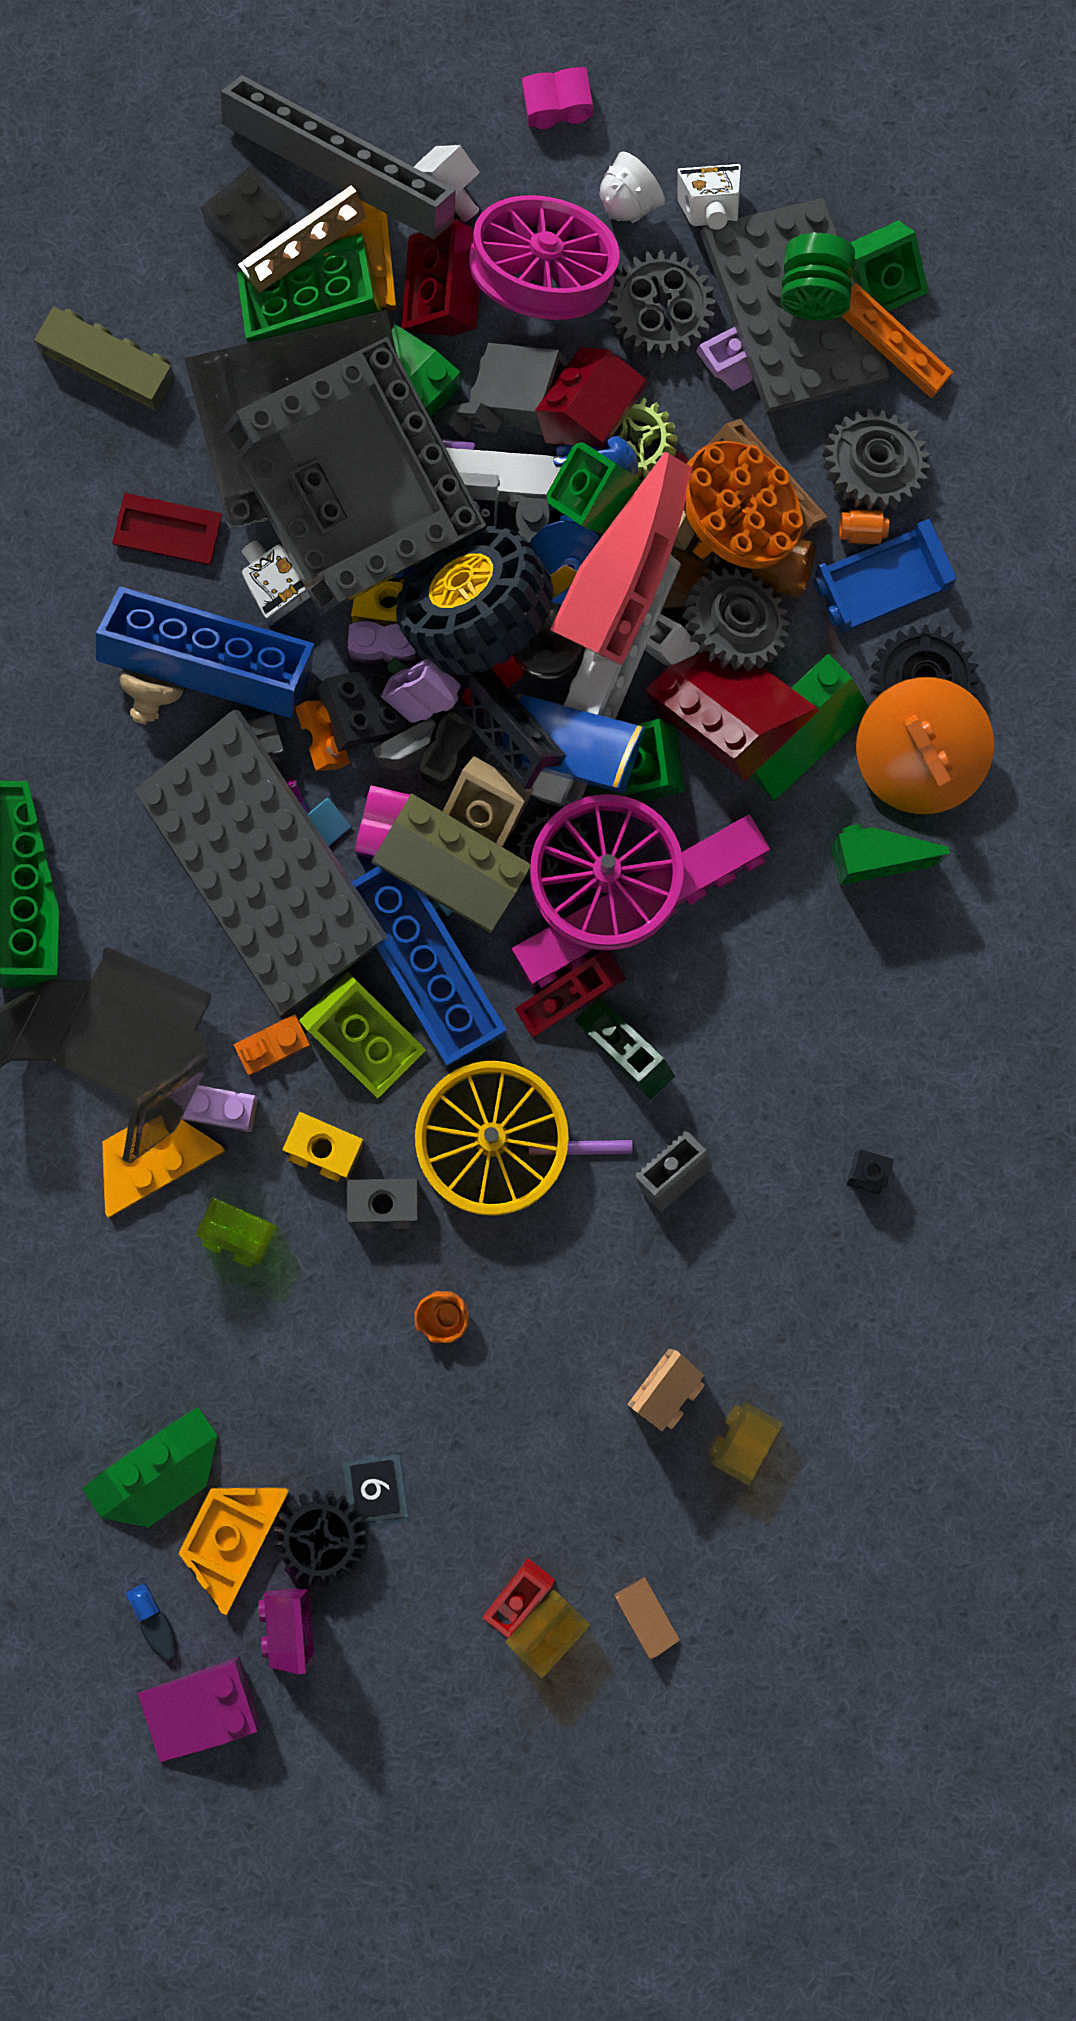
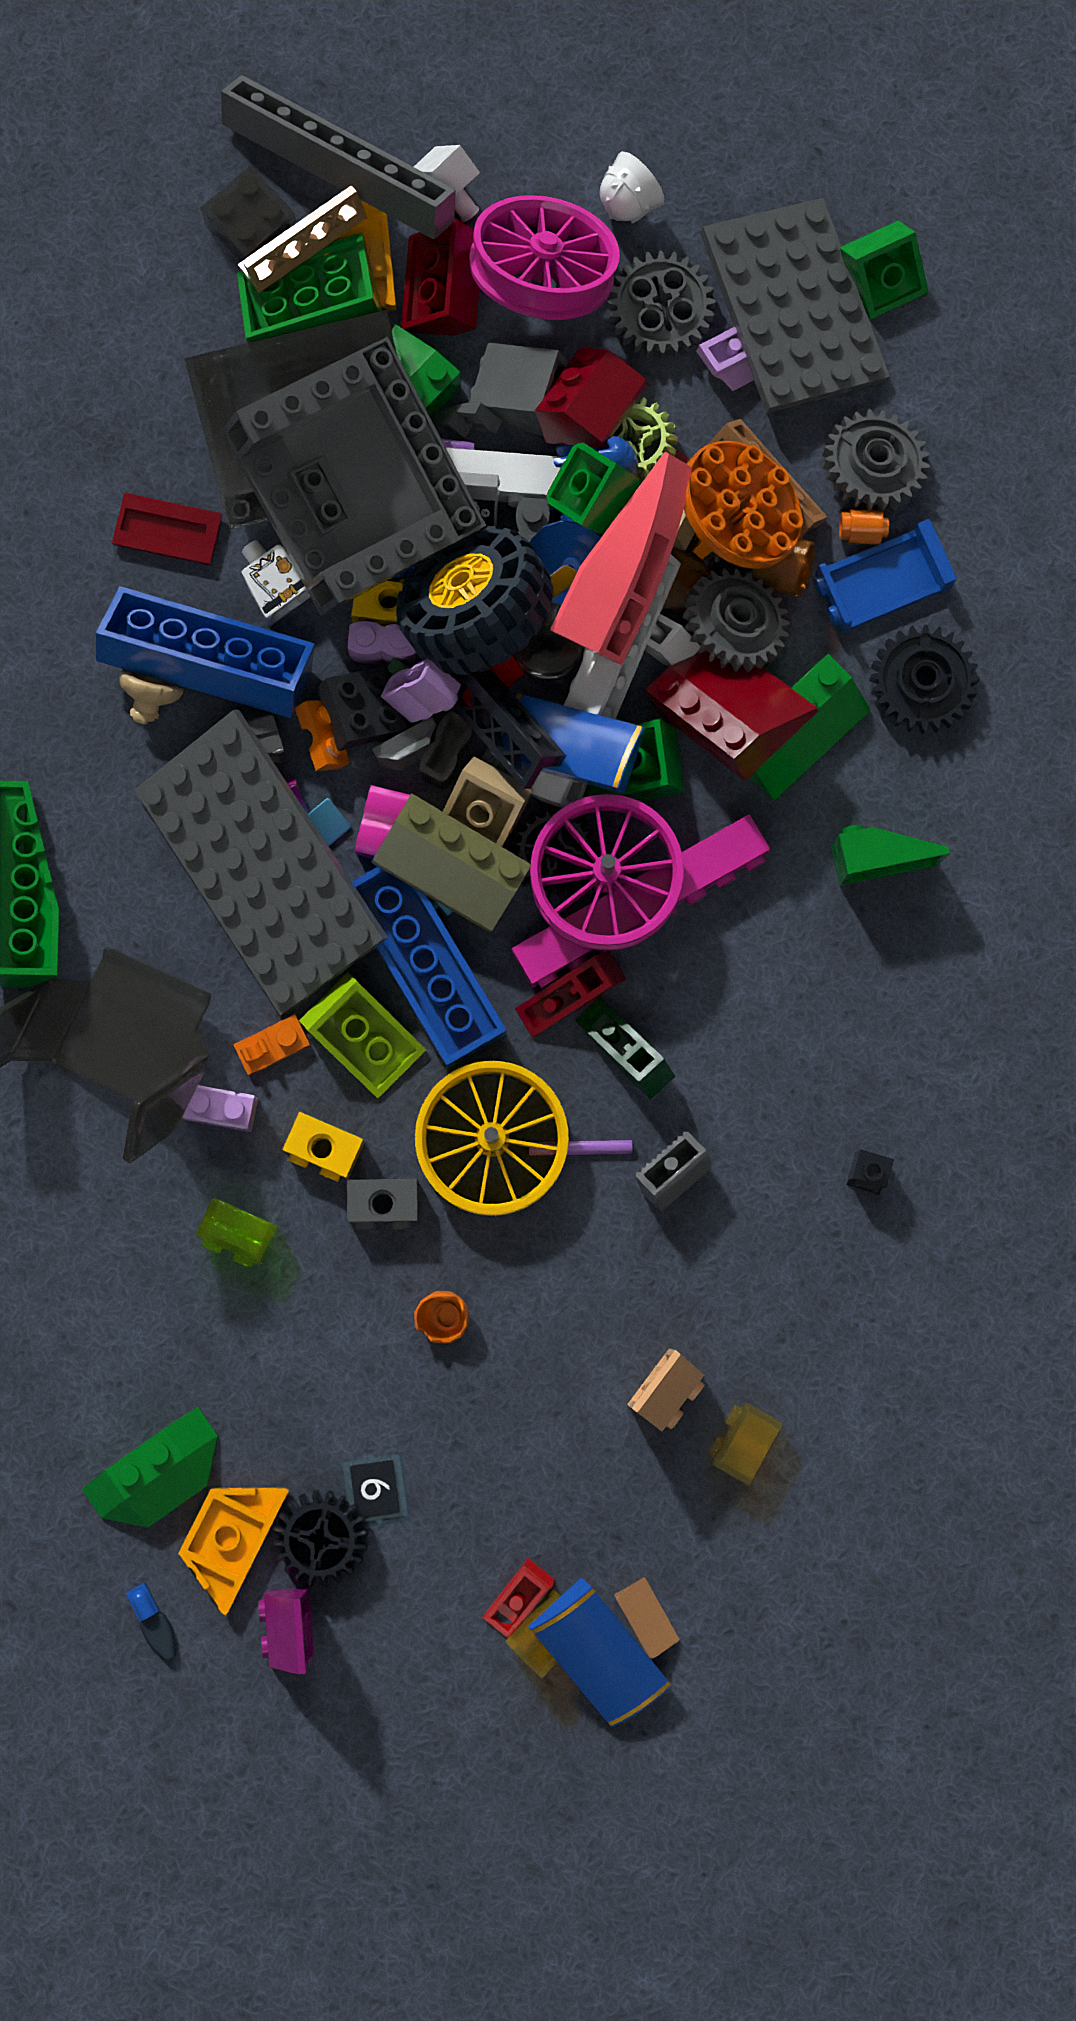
olive brick [34,306,175,411] -> none
light orange wing [102,1107,226,1218] -> none
magenta slope [138,1657,261,1762] -> none
dark pink brick [522,67,593,129] -> none
white torso [677,164,741,230] -> none
green wheel [780,232,855,321] -> none
orange tile [841,283,954,398] -> none
orange bracket [856,677,994,814] -> none
none -> blue slope [528,1578,672,1727]

